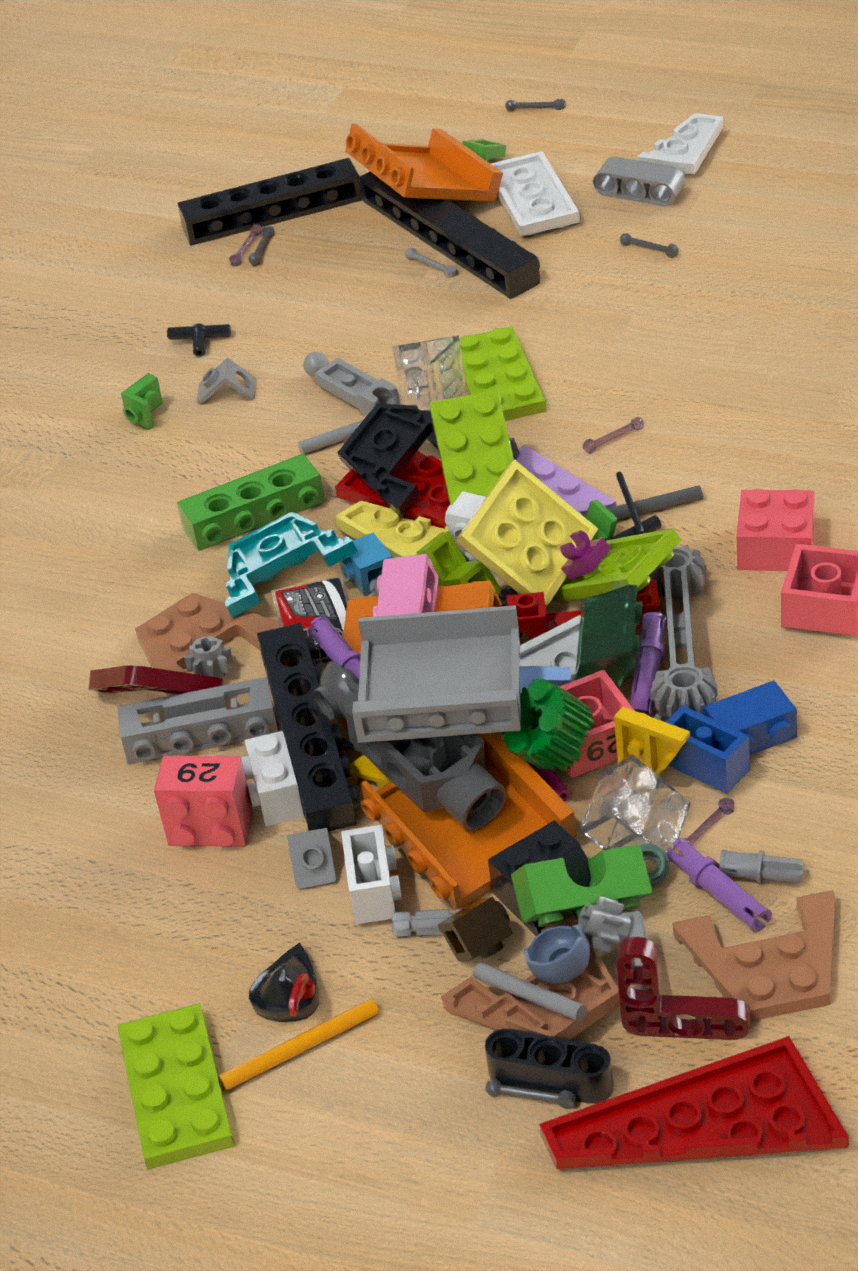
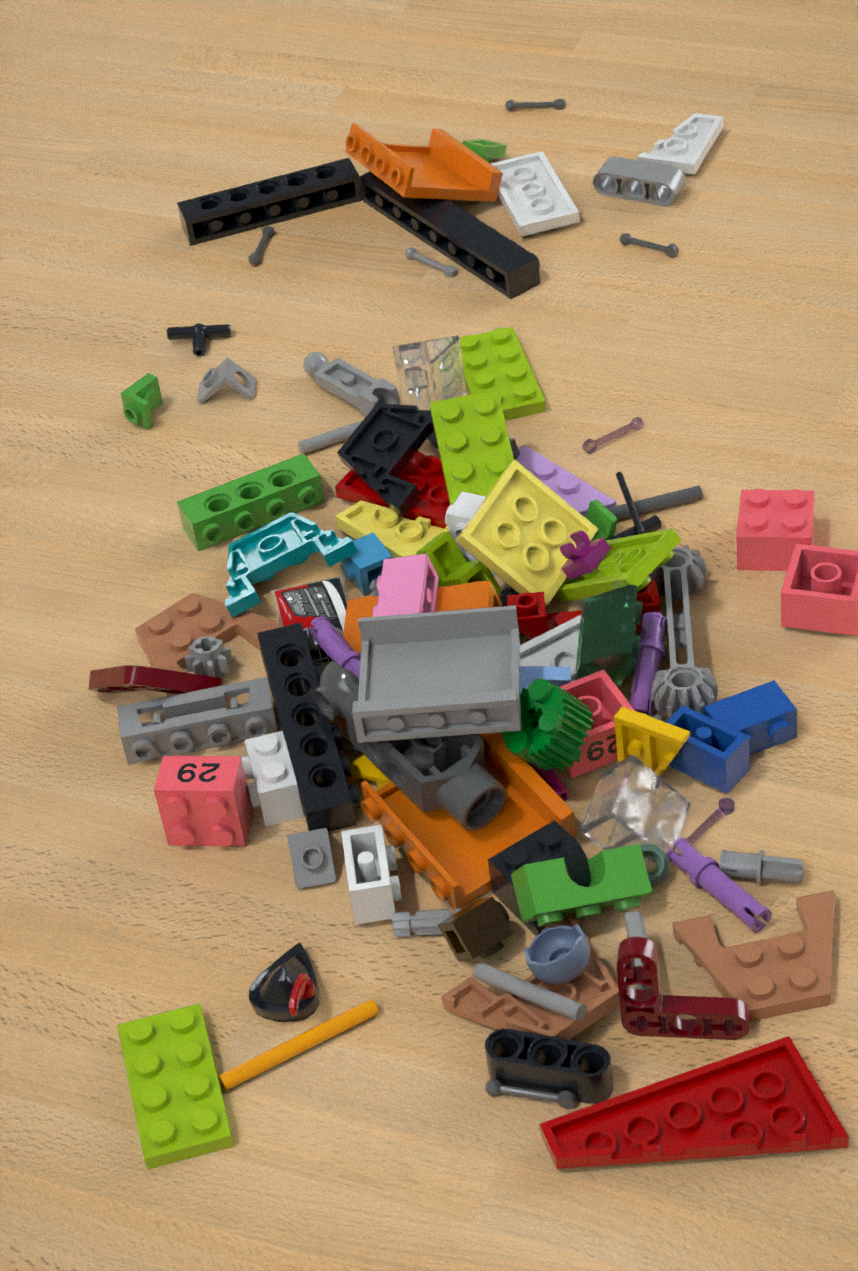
hinge [229,224,262,266] -> none
light grey gear [578,896,631,952] -> none

